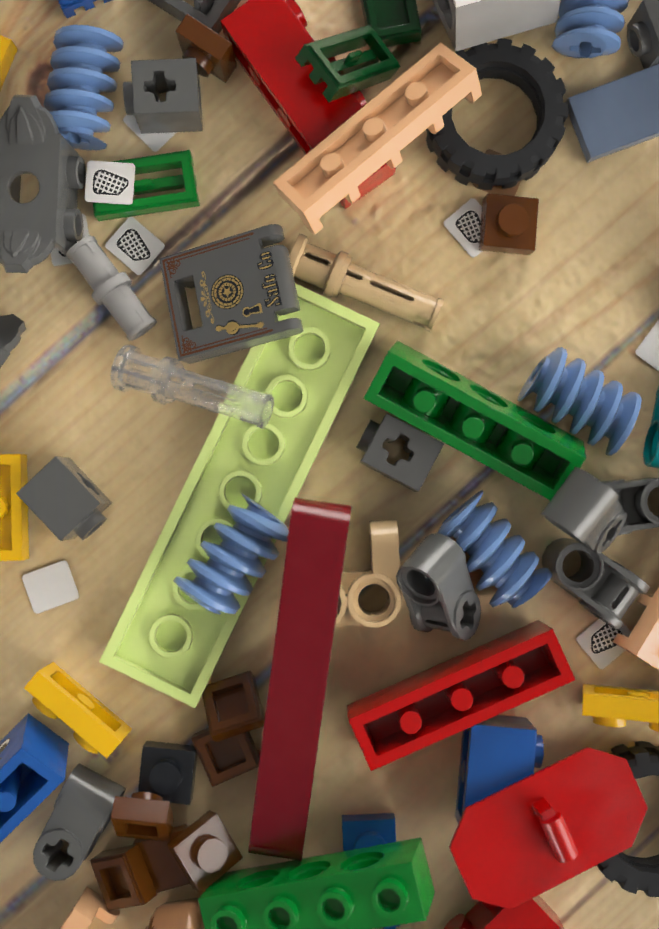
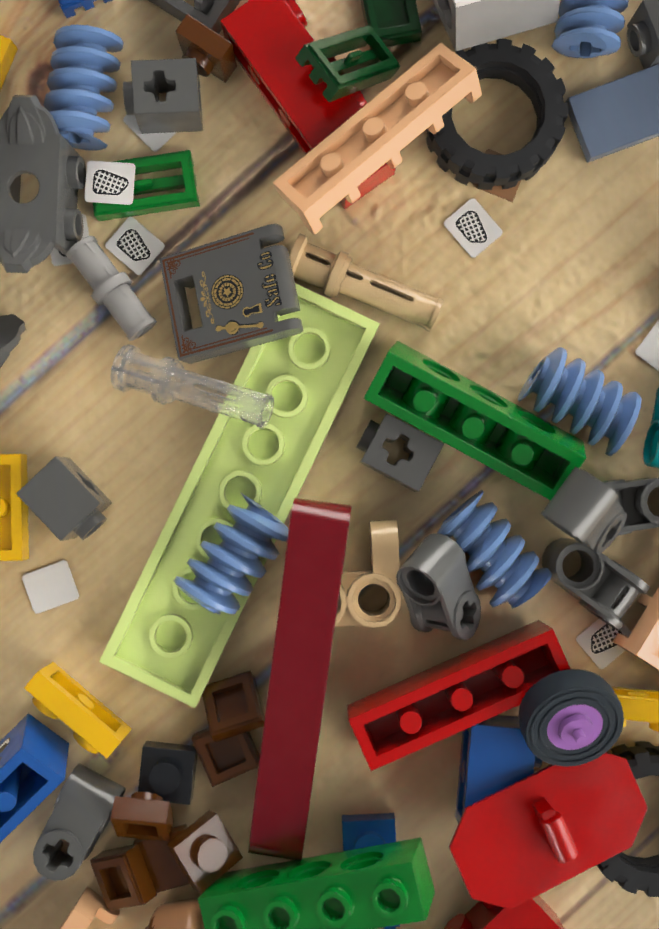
reddish brown plate [479,193,539,255] -> none
none -> black wheel [518,669,624,766]

